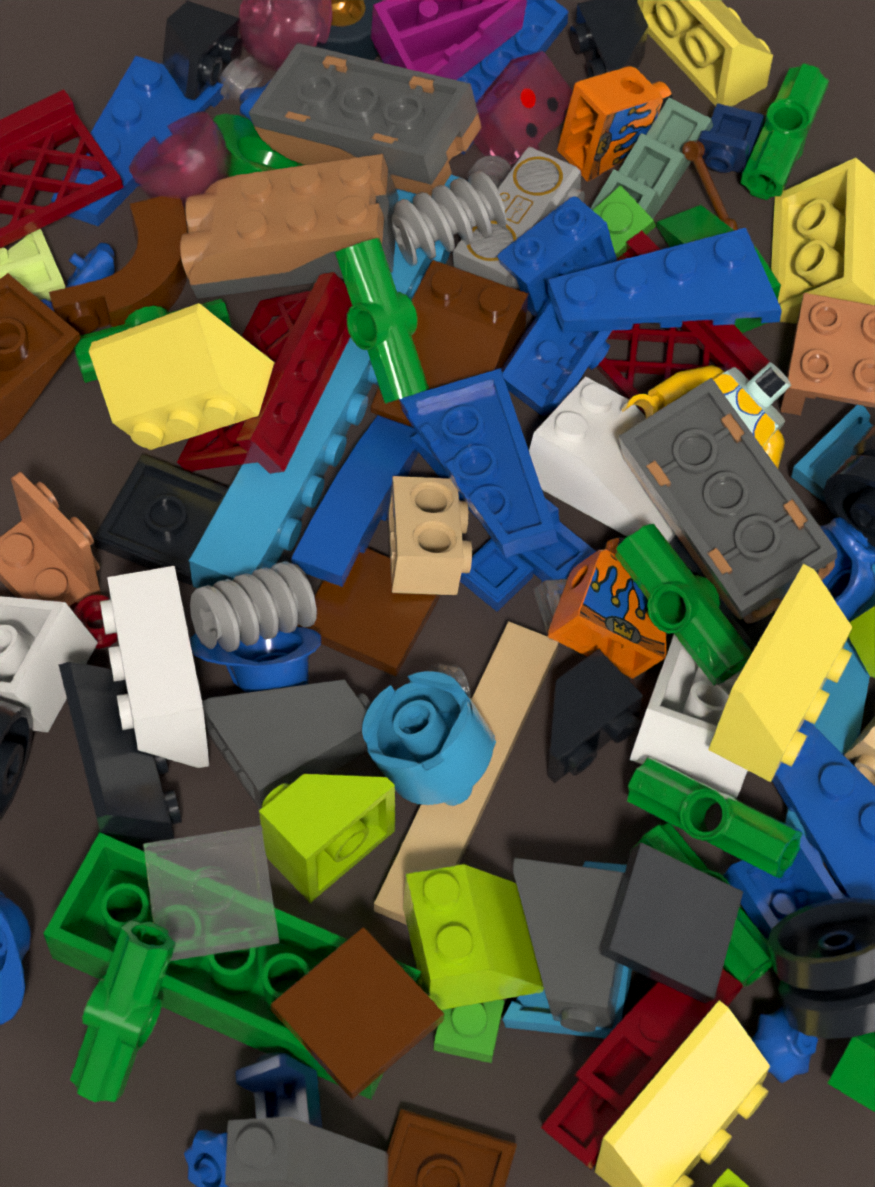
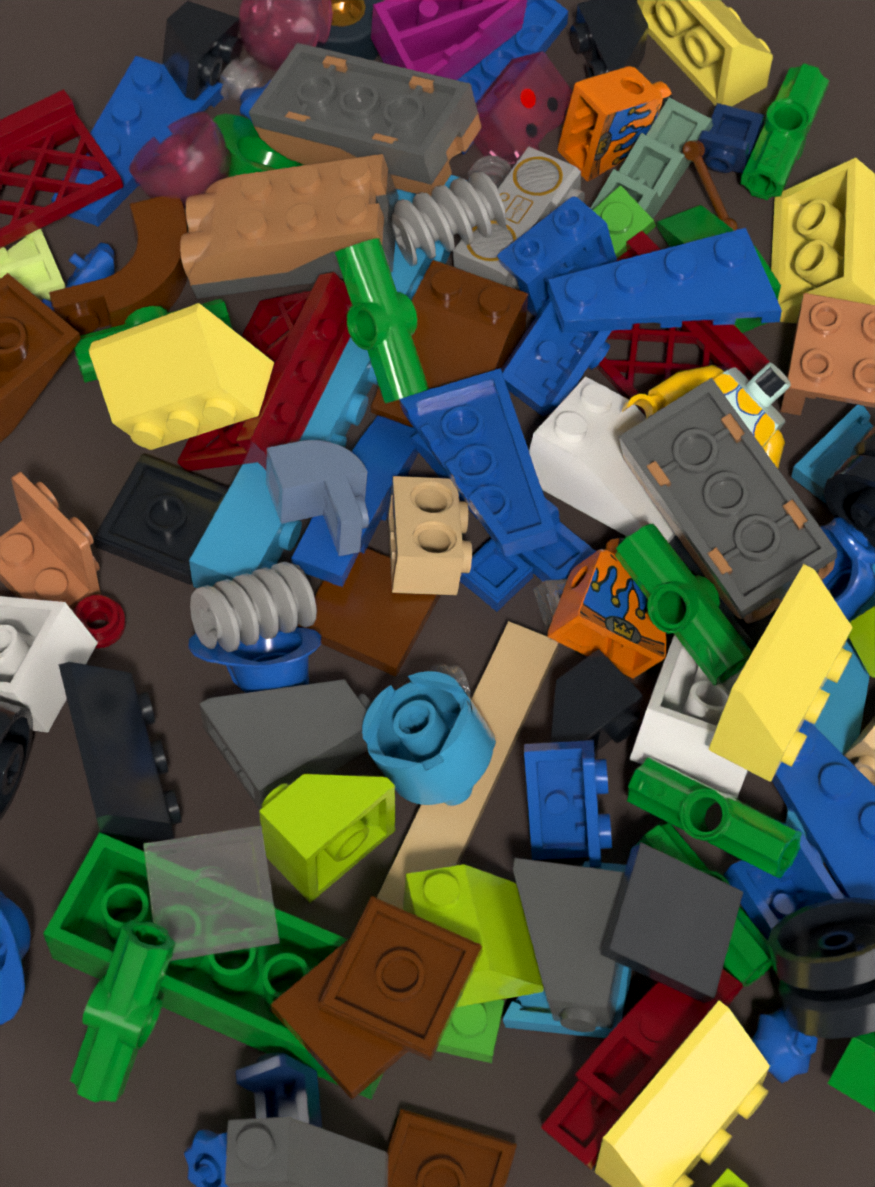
white slope [100,566,209,768] -> none
none -> sand blue brick [266,440,369,556]
none -> reddish brown tile [318,896,483,1061]
none -> blue bracket [524,740,612,868]

